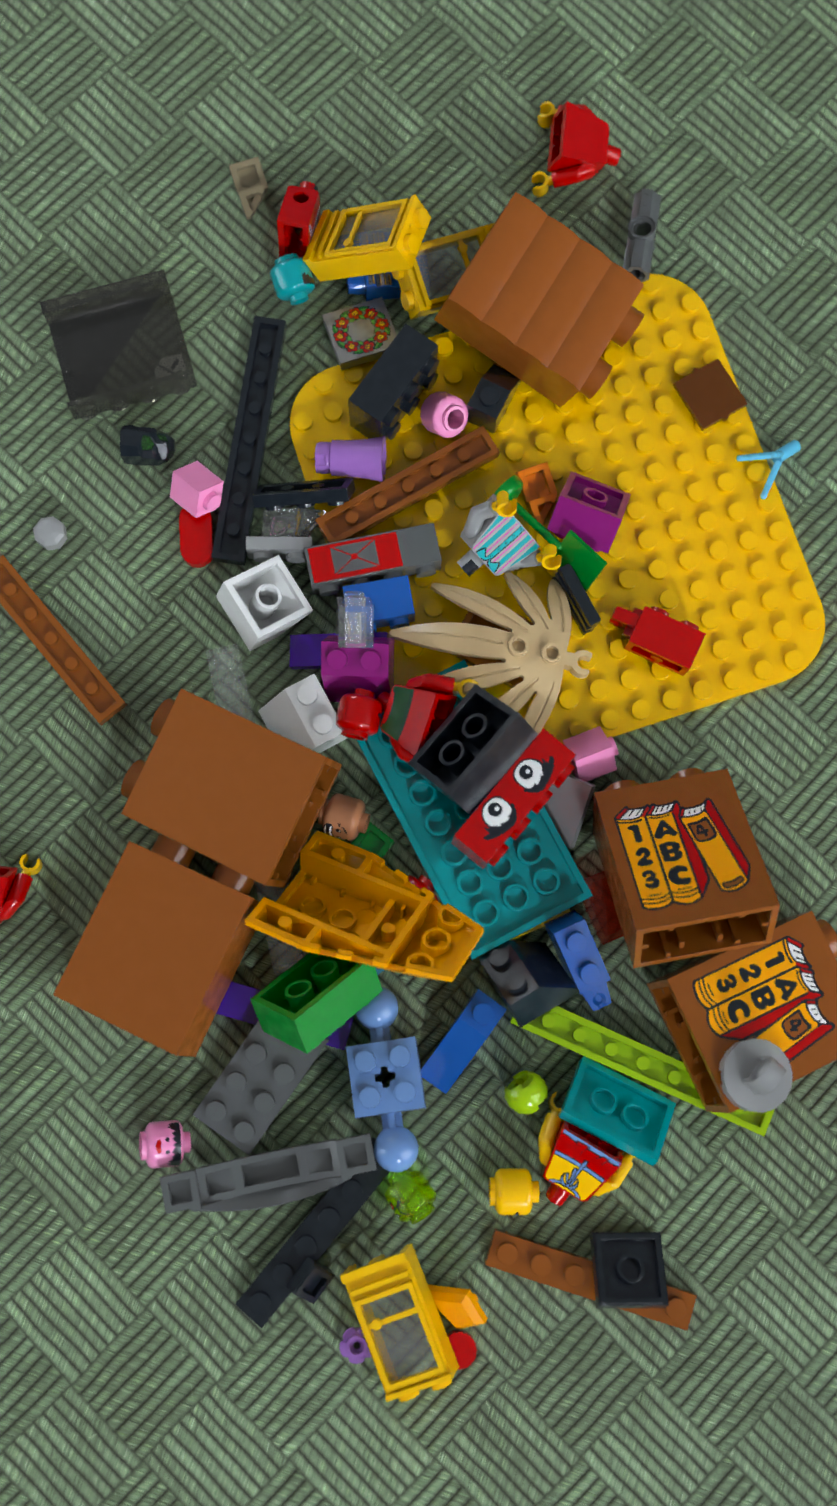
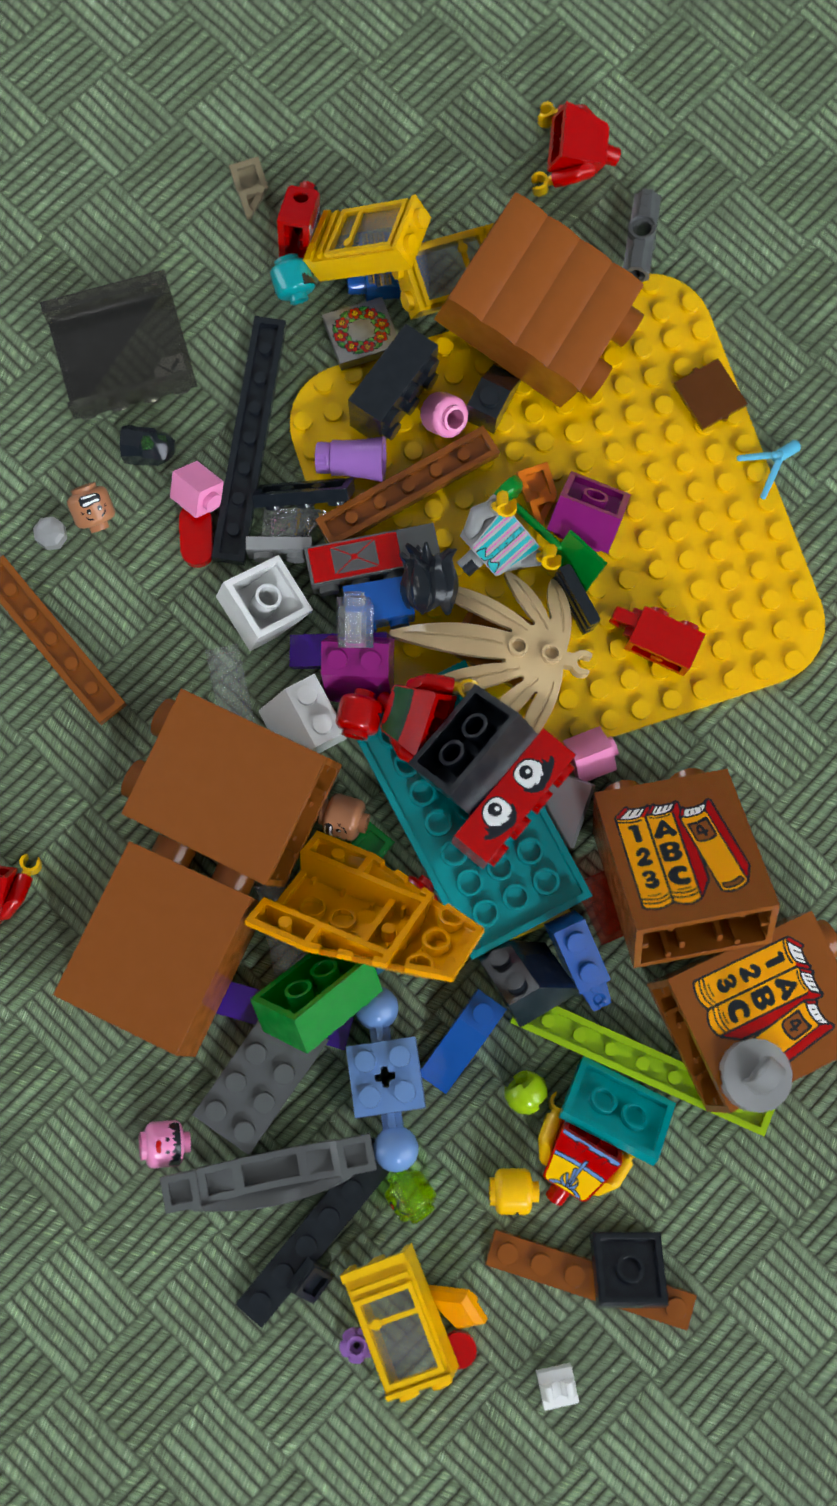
none -> nougat head [67,482,115,533]
none -> black hair [399,541,459,615]
none -> white tile [536,1363,579,1411]

